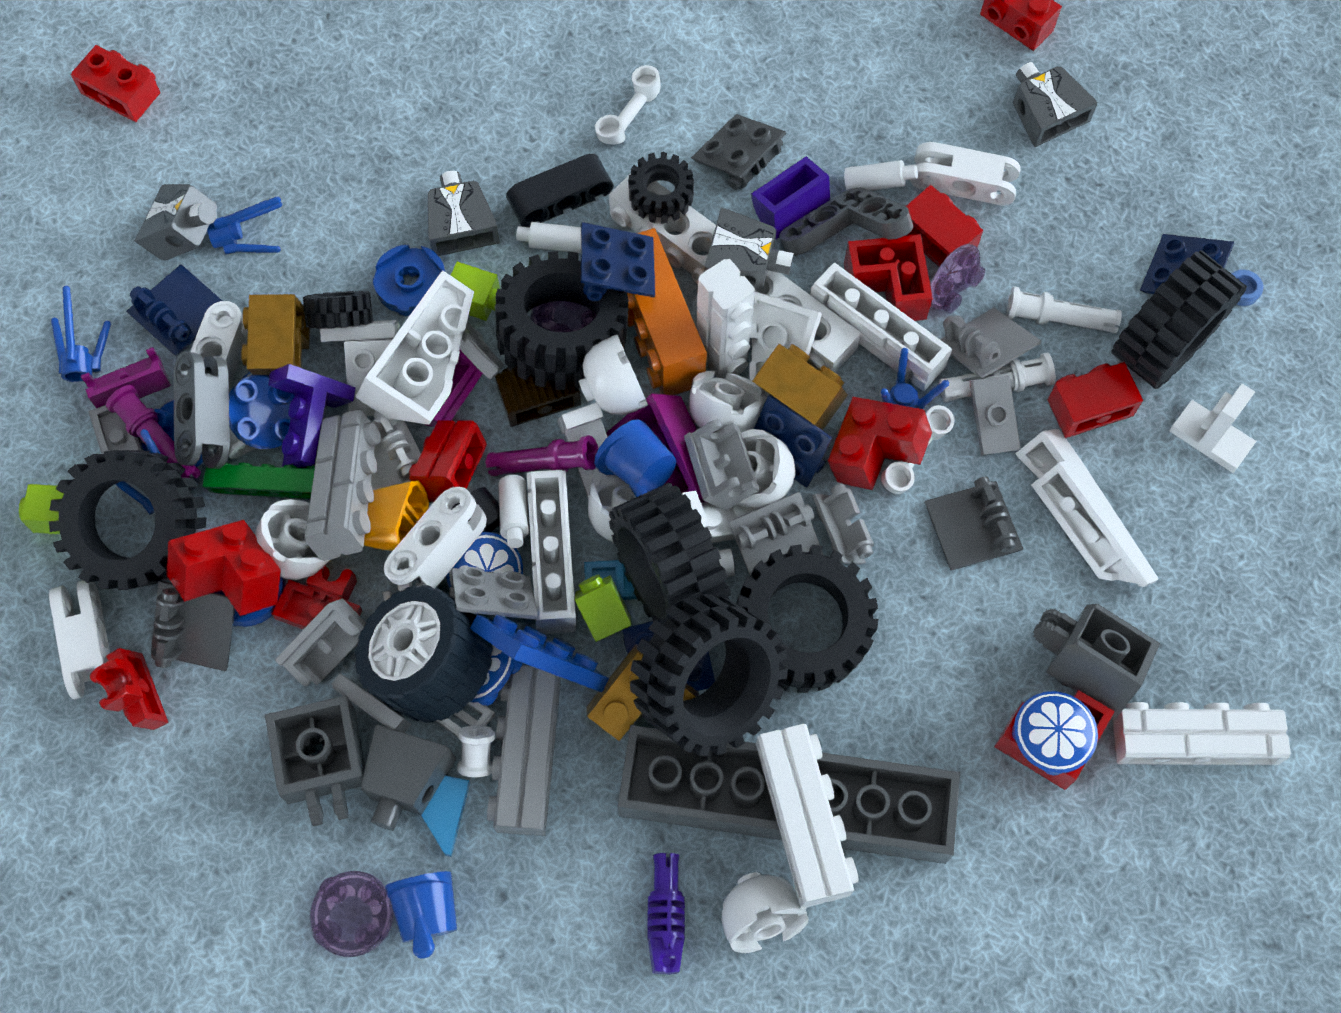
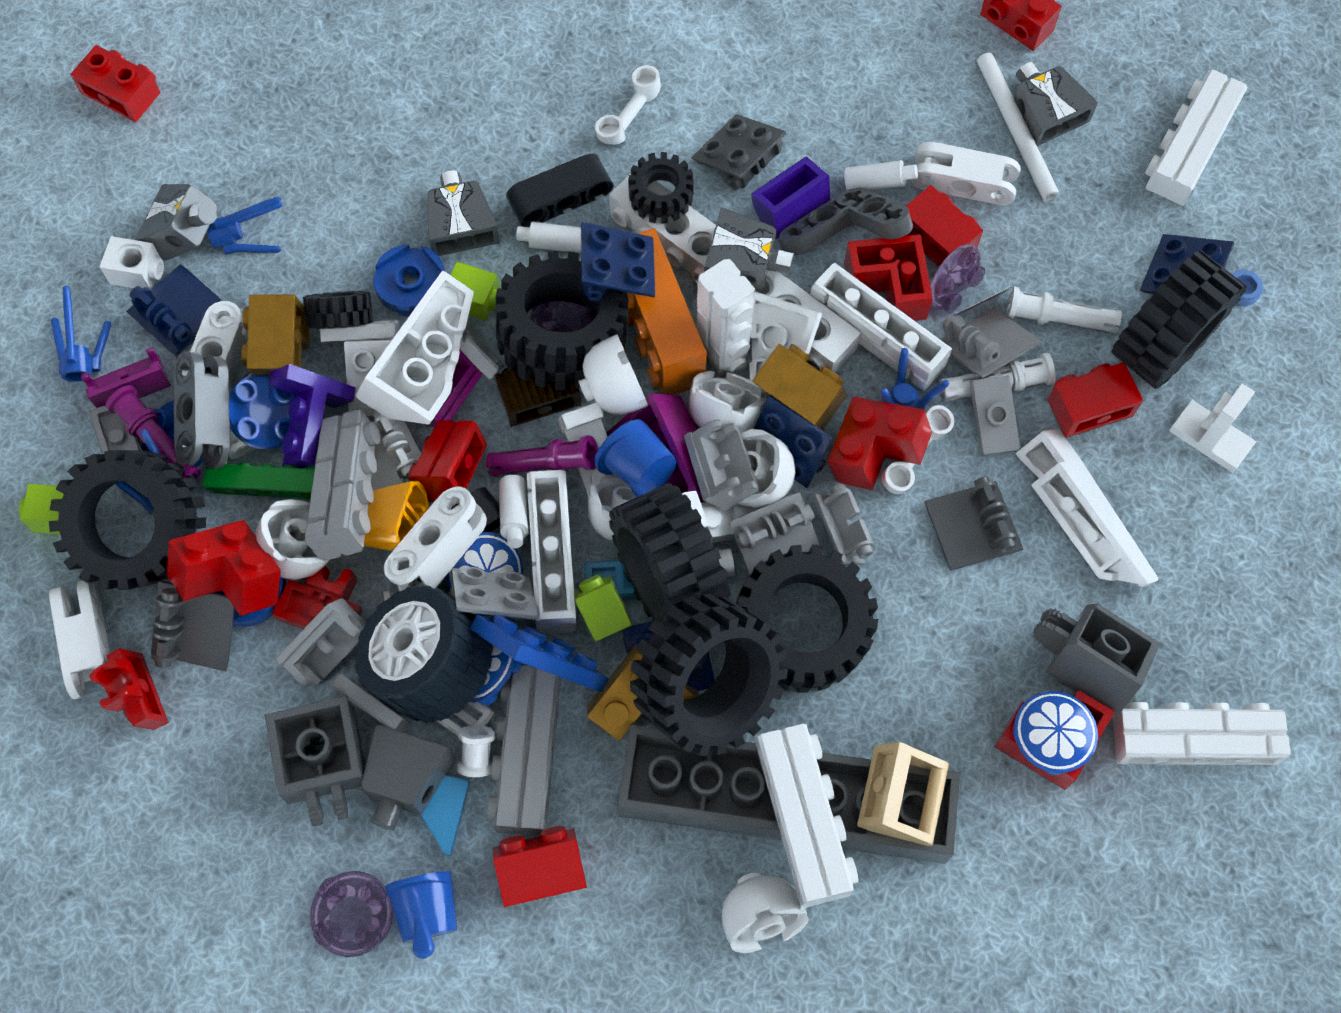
dark purple hinge [647,853,685,975] -> none
none -> white brick [100,236,164,290]
none -> red brick [493,826,587,907]
none -> tan tile [857,742,949,846]
none -> sticker [953,286,1013,316]
none -> white piece [977,53,1060,202]
none -> white brick [1145,69,1248,206]

